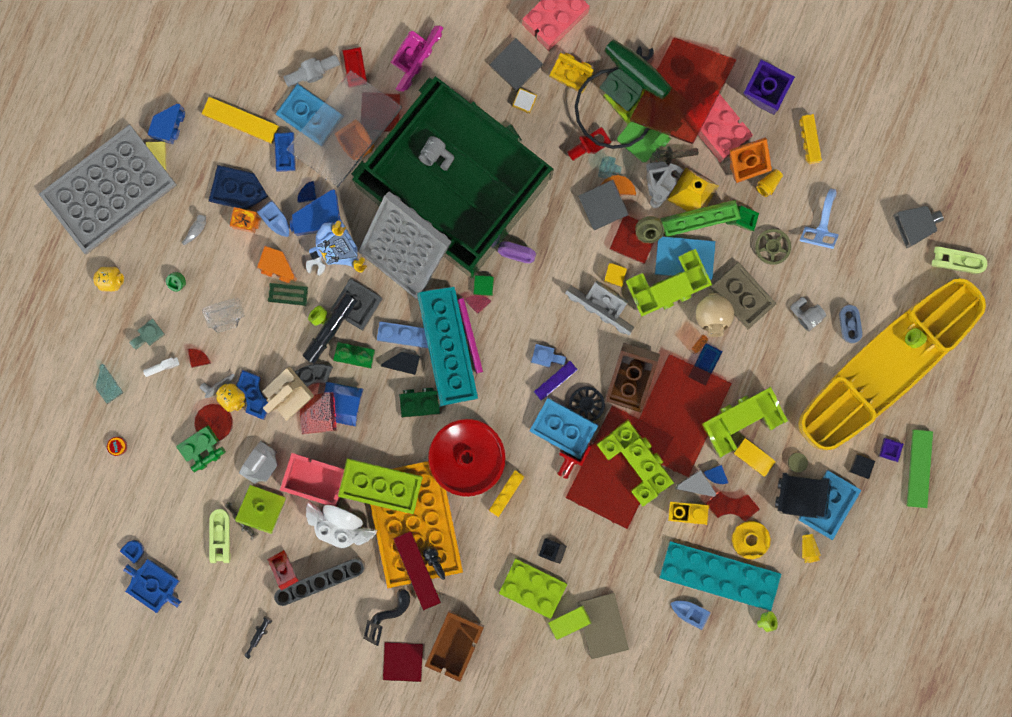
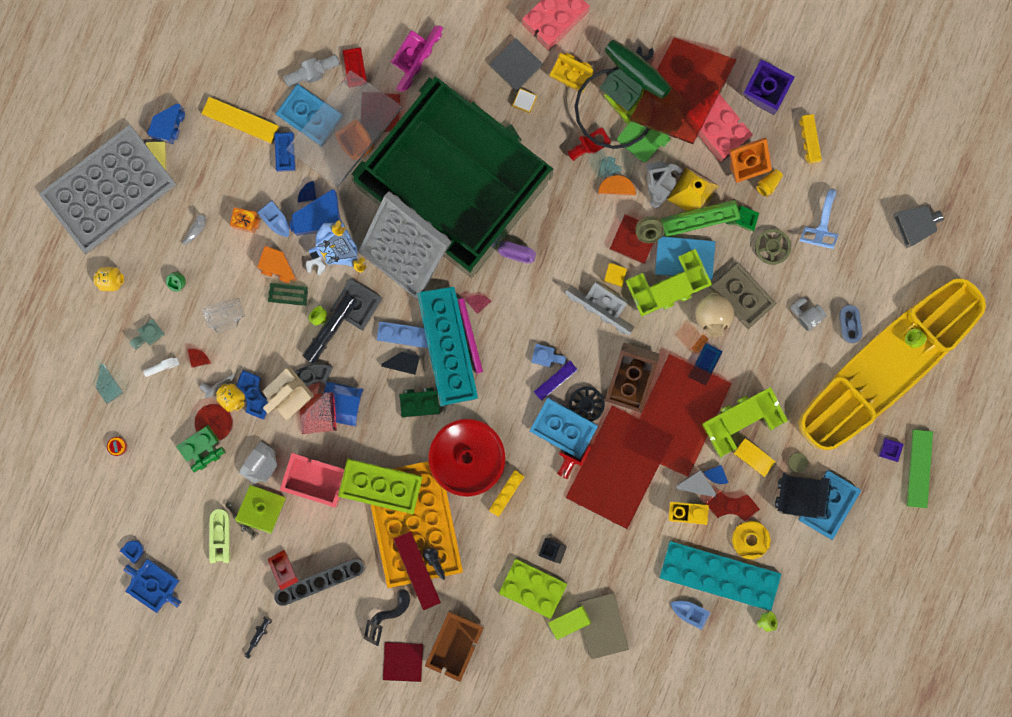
dark blue tile [208,165,268,210] -> none
white piece [306,501,377,548] -> none
green tile [333,342,375,369] -> none
light grey piece [419,136,454,170] -> none
green tile [473,275,494,296] -> none
dark grey tile [579,180,629,230] -> none
lime bracket [597,419,674,507] -> none
clear smoke piece [650,146,699,165] -> none
yellow cone [802,534,821,563] -> none
black tile [850,454,875,479] -> none
yellowish green plate [931,247,987,274] -> none

